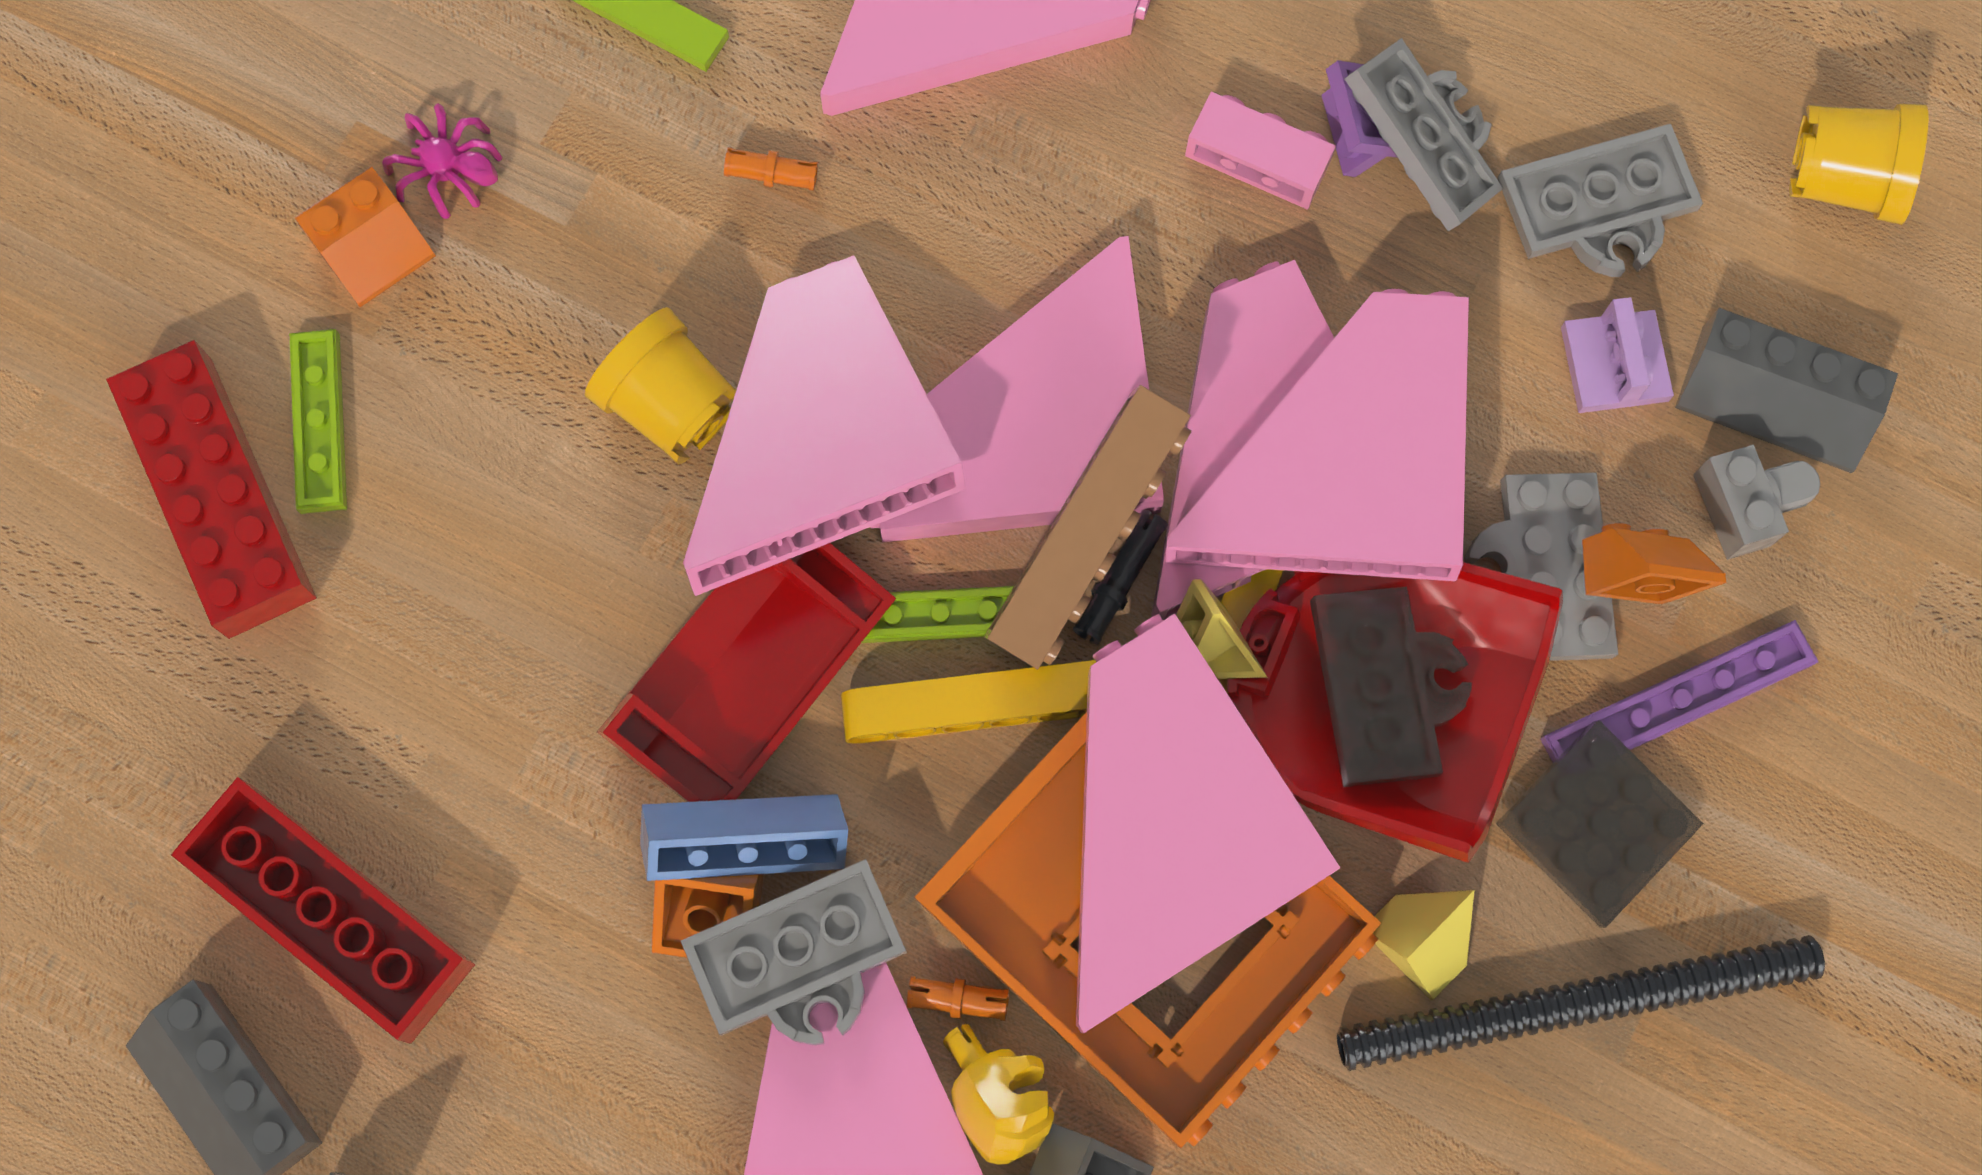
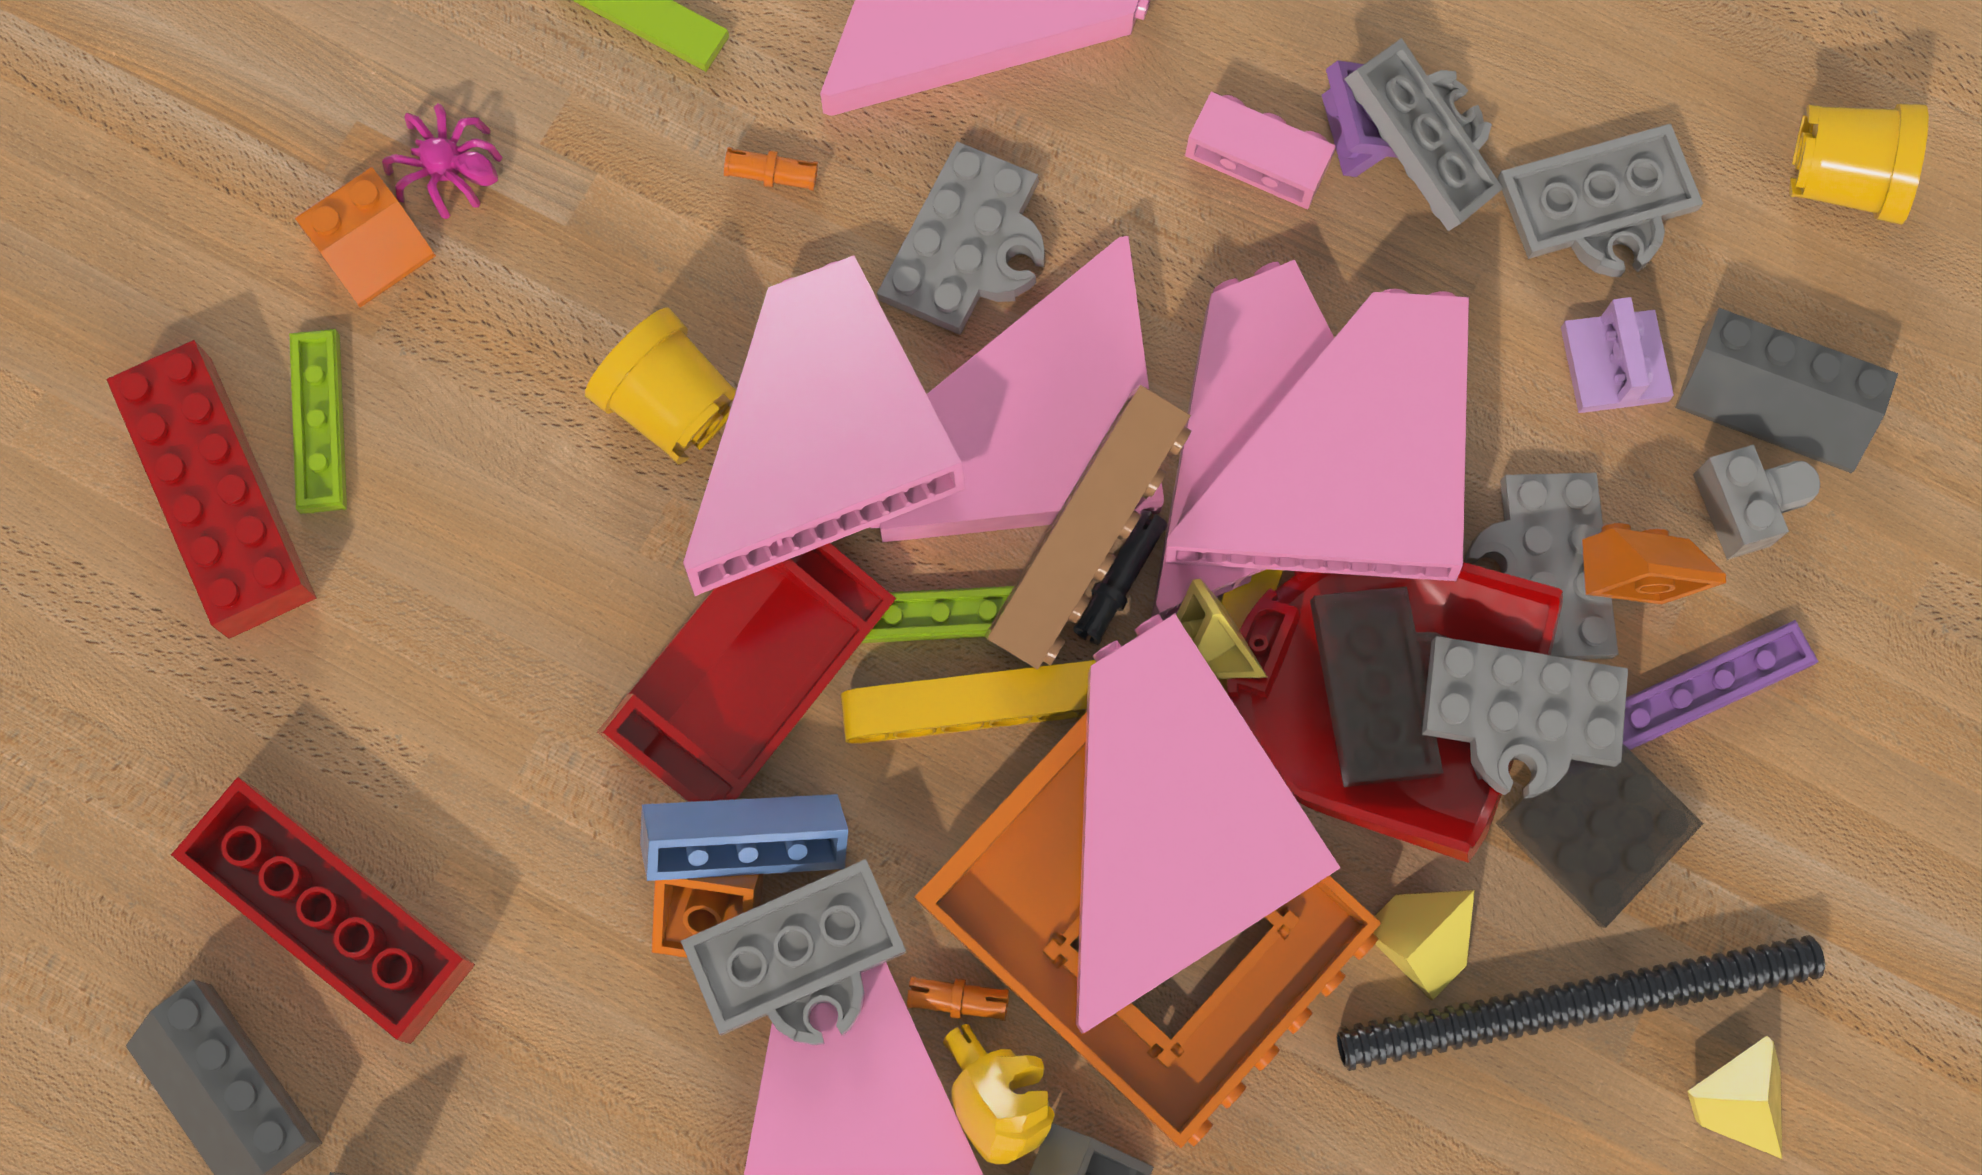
none -> light grey plate [877,141,1045,335]
none -> light grey plate [1422,636,1628,799]
none -> light yellow slope [1687,1036,1782,1159]

